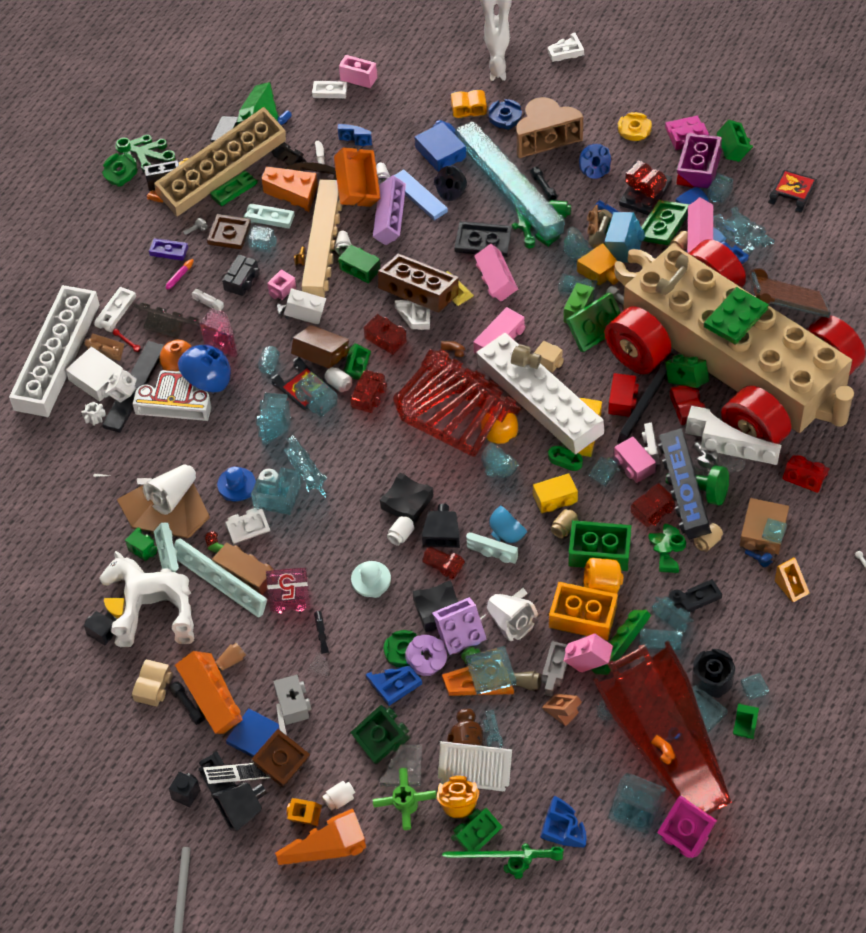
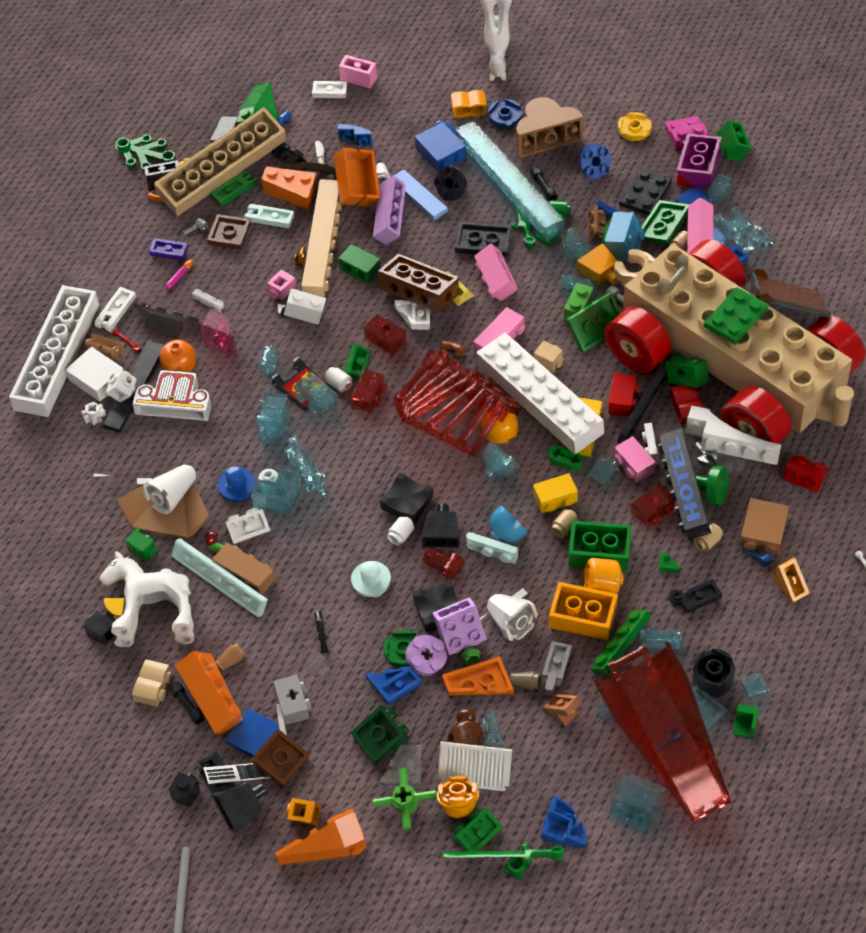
green plate [102,153,138,187] -> none
light aqua hinge [154,523,179,572] -> none
blue piece [178,345,231,392] -> none
black brick [222,255,260,296] -> none
clear light blue brick [248,225,277,253] -> none
clear pink slope [266,568,310,613] -> none
reddish brown brick [291,325,350,369] -> none
white brick [322,781,355,811] -> none
white cone [335,231,352,255] -> none
clear light blue plate [465,646,516,695] -> none
dark tan piece [511,344,541,369] -> none
white wing [548,33,584,62] -> none
bright pink brick [563,634,613,672] -> none
dark tan bar [589,209,613,249] -> none
clear red brick [625,161,667,198] -> none
green plate [648,523,686,553] -> none
orange arm [651,735,675,764] -> none
clear light blue hinge [652,596,694,632] -> none
dark pink plate [657,796,717,858] -> none
clear light blue plate [762,518,787,544] -> none
flag [768,170,817,213] -> none

